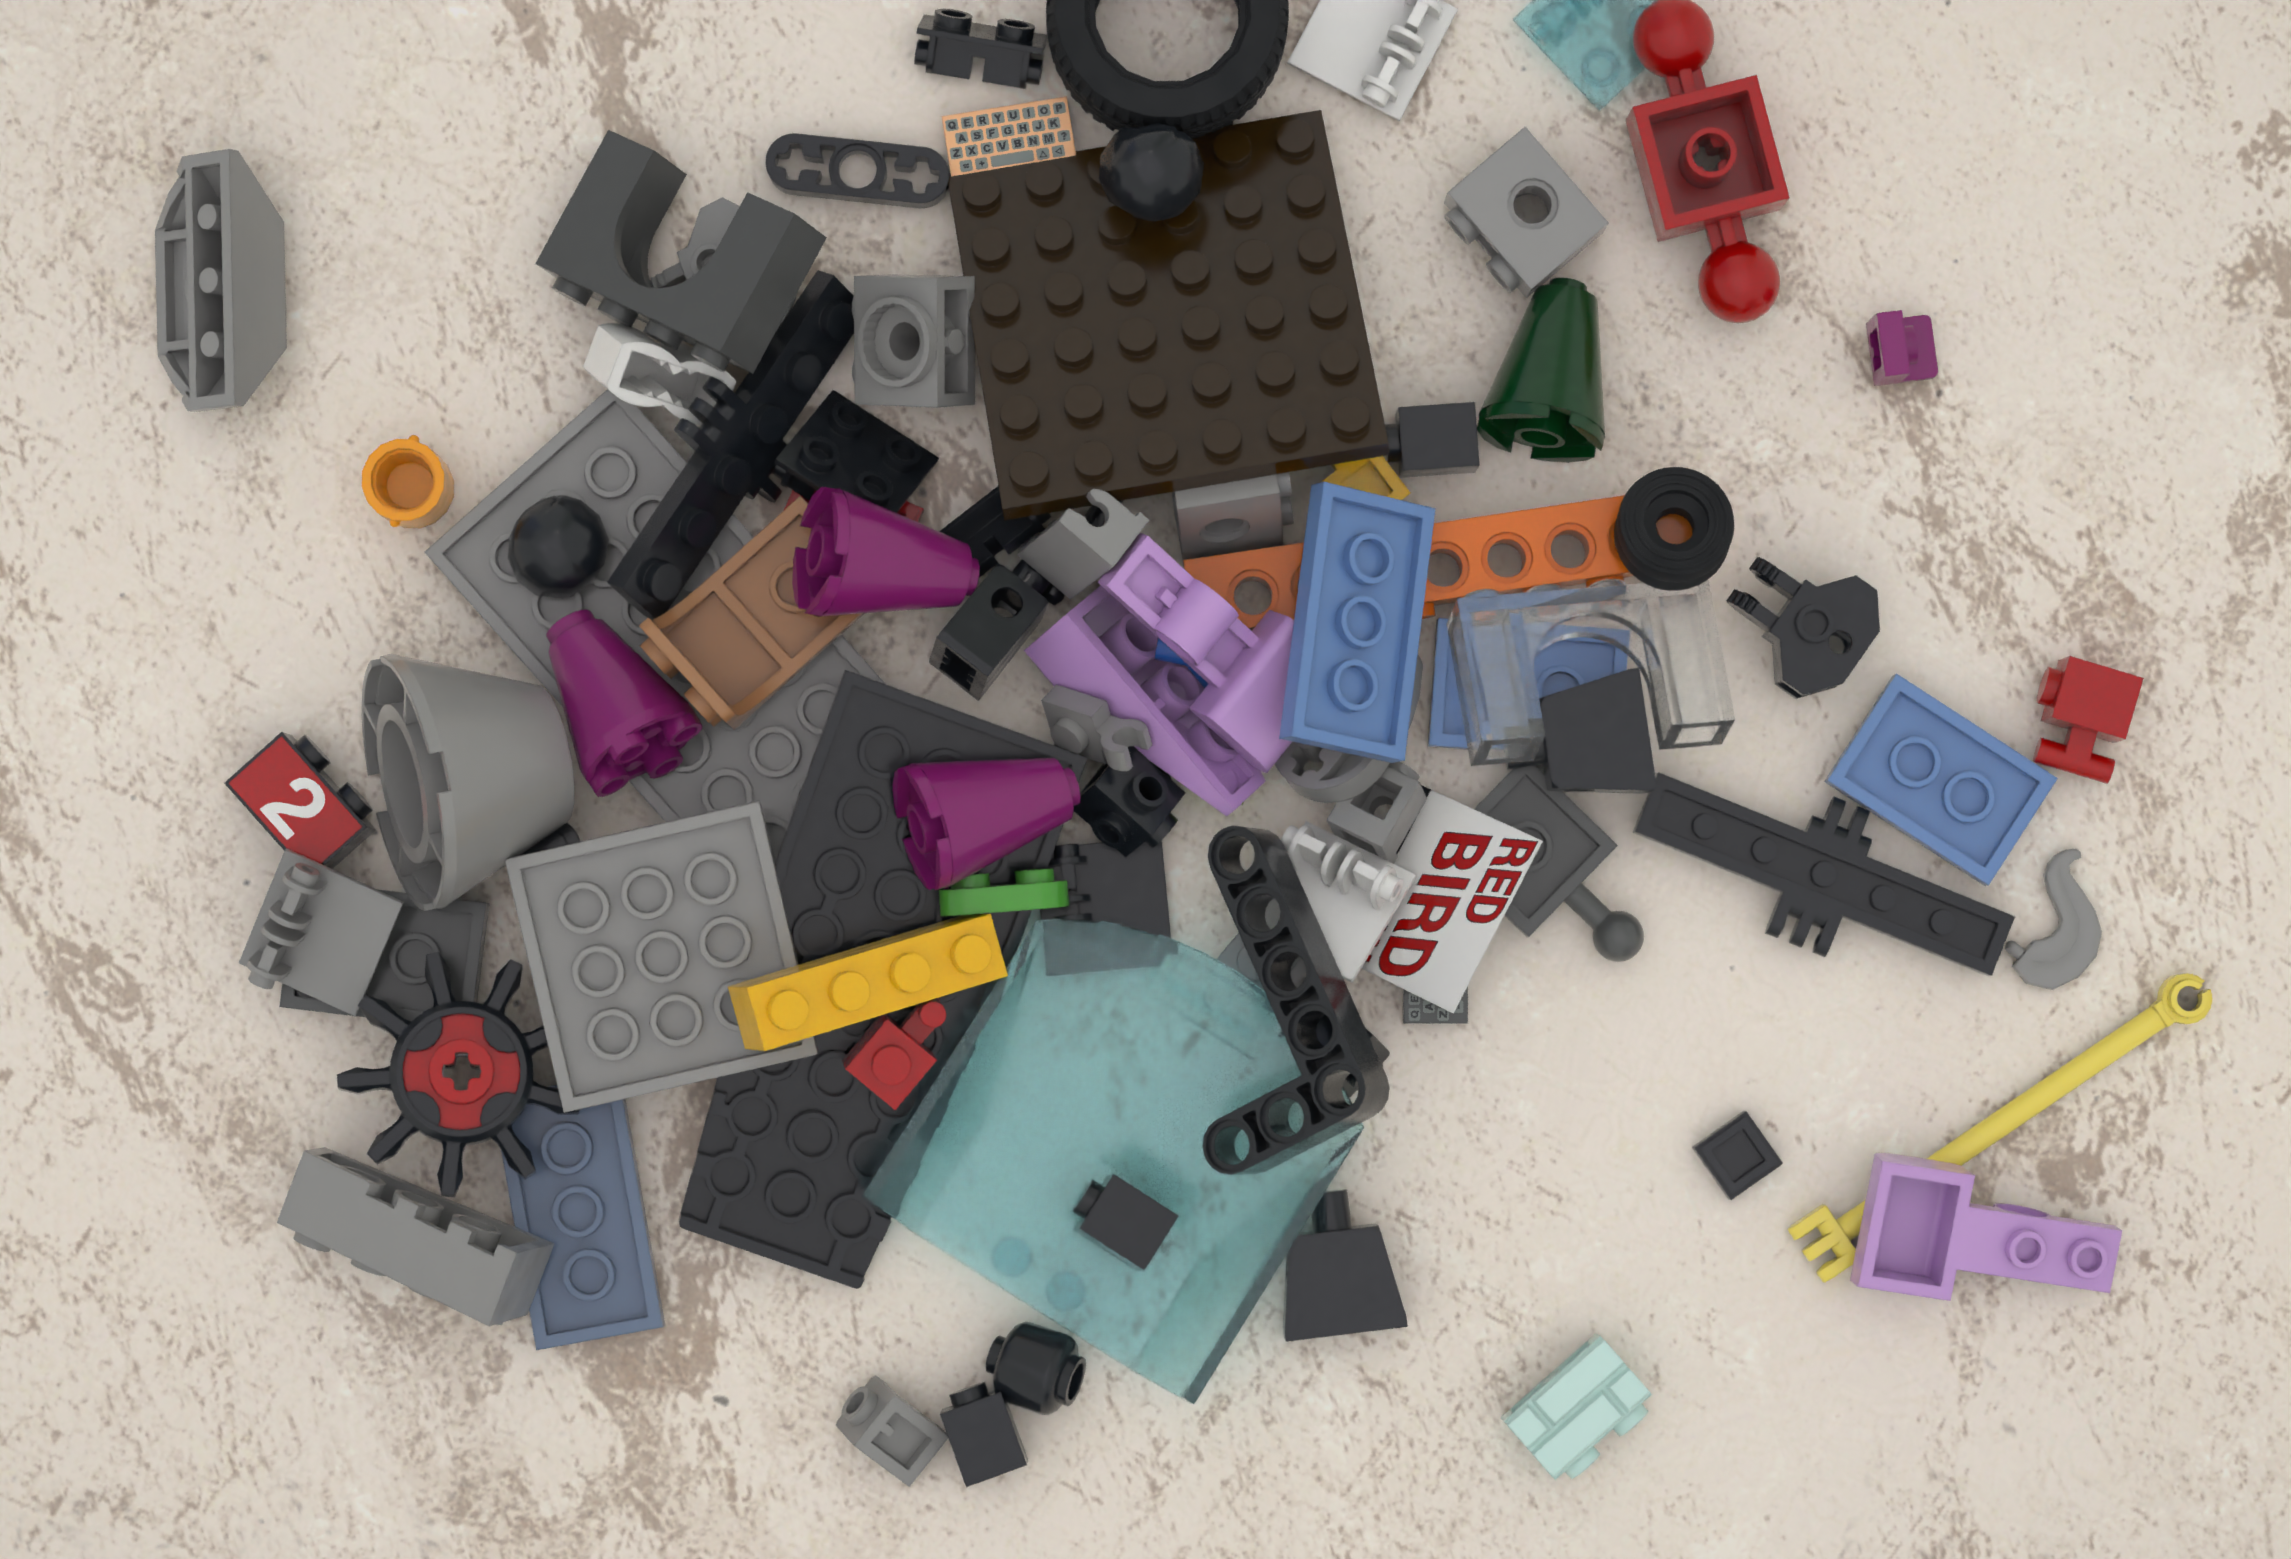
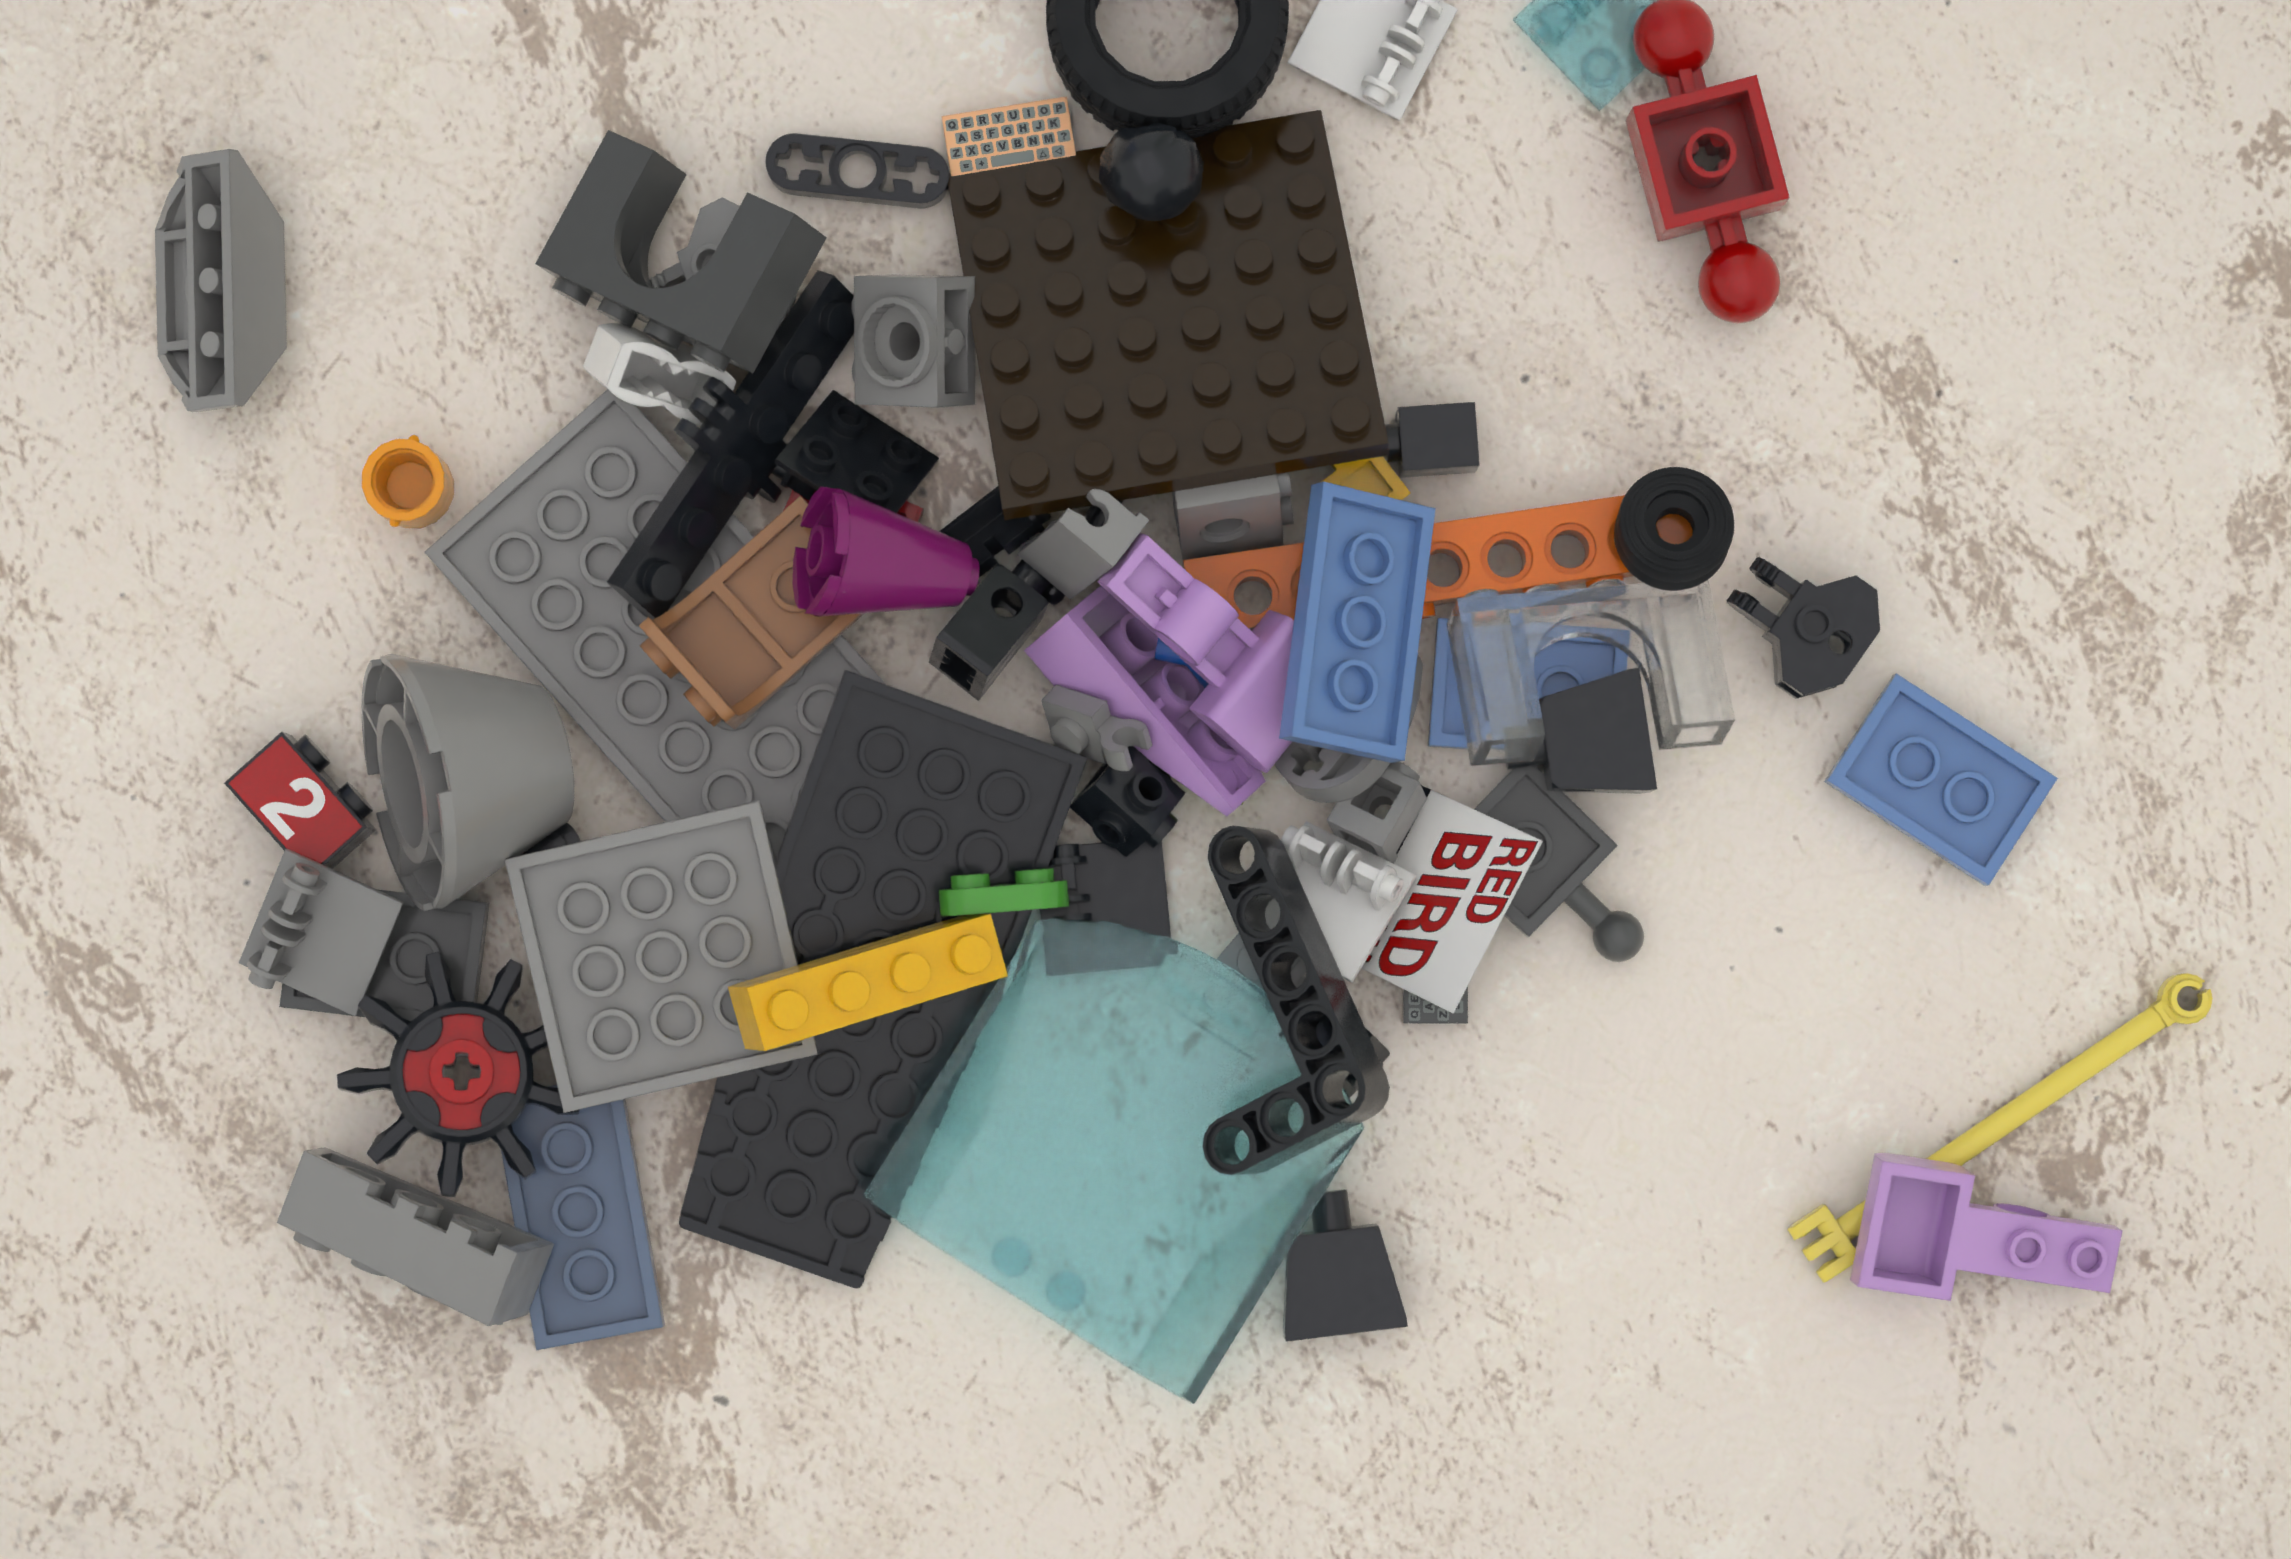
black hair [508,496,609,599] -> none
magenta cone [546,609,703,797] -> none
light grey bracket [836,1376,948,1487] -> none
red brick [842,998,946,1110] -> none
magenta cone [893,758,1080,890] -> none
black hinge [914,9,1048,89] -> none
black brick [940,1382,1028,1487] -> none
black head [986,1322,1086,1415] -> none
black brick [1072,1174,1179,1271] -> none
light grey brick [1444,127,1609,298] -> none
dark green cone [1477,278,1605,463] -> none
light aqua brick [1500,1333,1652,1480] -> none
black hinge [1632,772,2015,976] -> none
black tile [1692,1111,1783,1200] -> none
magenta bracket [1866,310,1938,386] -> none
light grey piece [2005,849,2102,990] -> none
red brick [2033,656,2144,784] -> none

